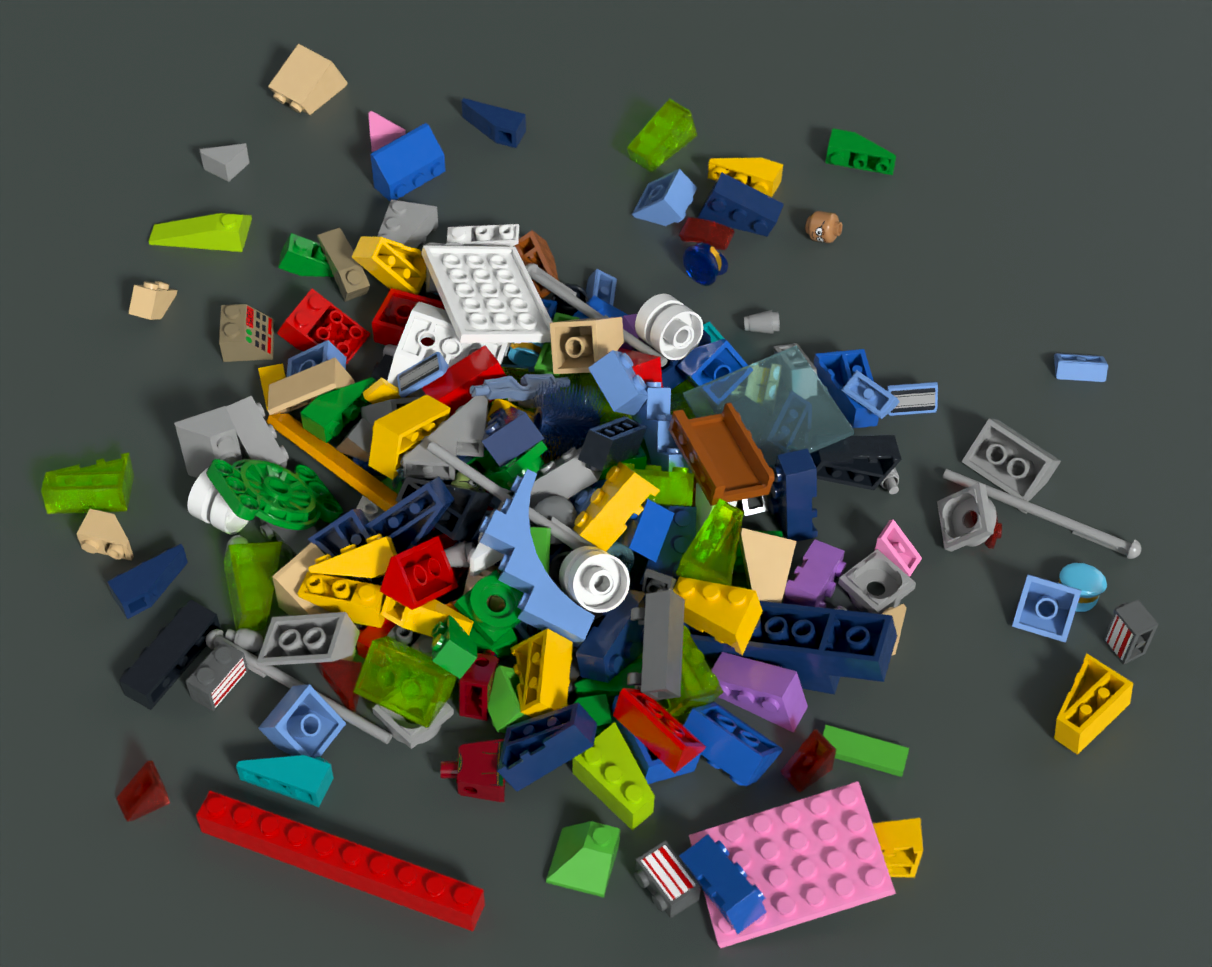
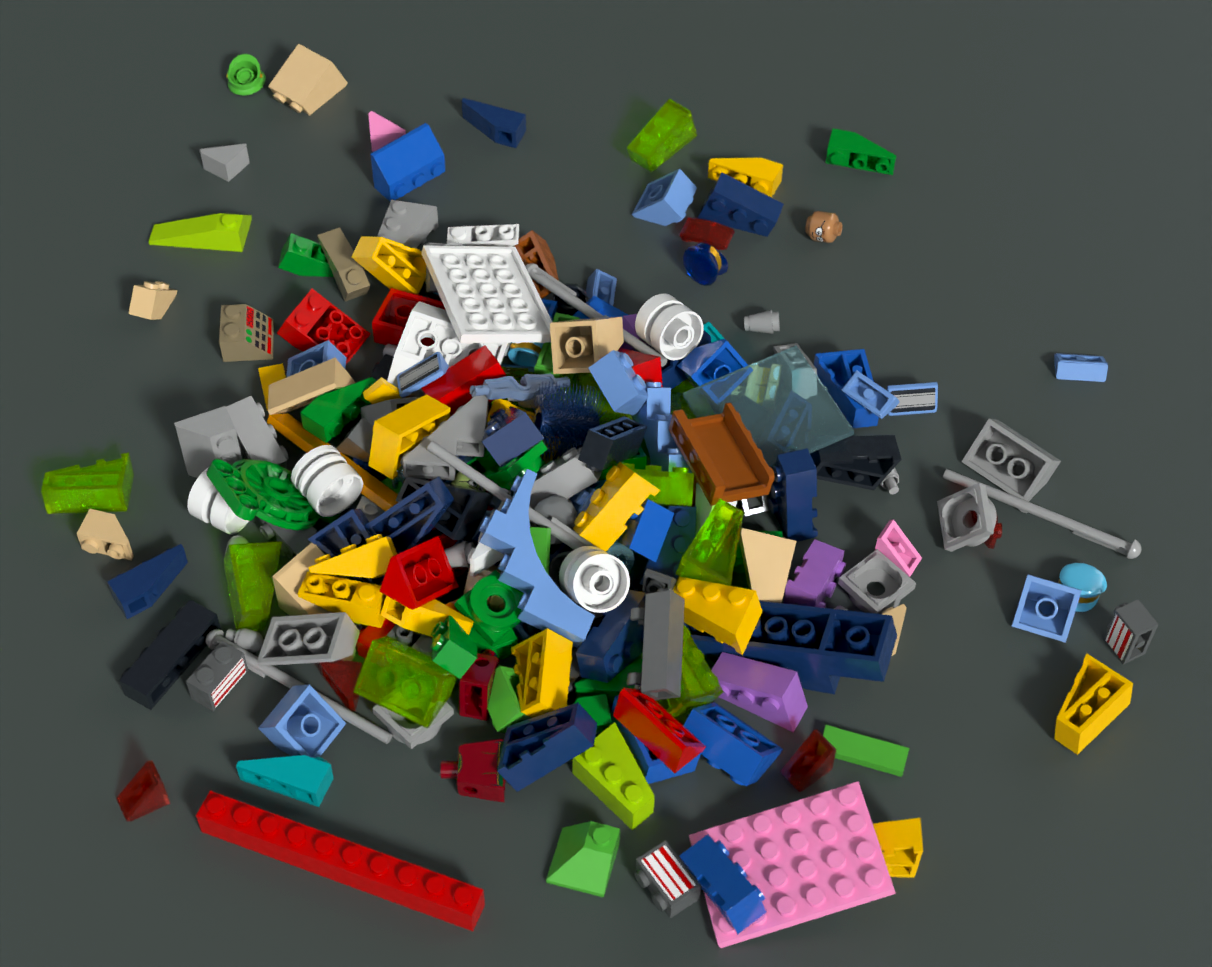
none -> bright green piece [226,54,266,95]
none -> white wheel [291,445,363,517]

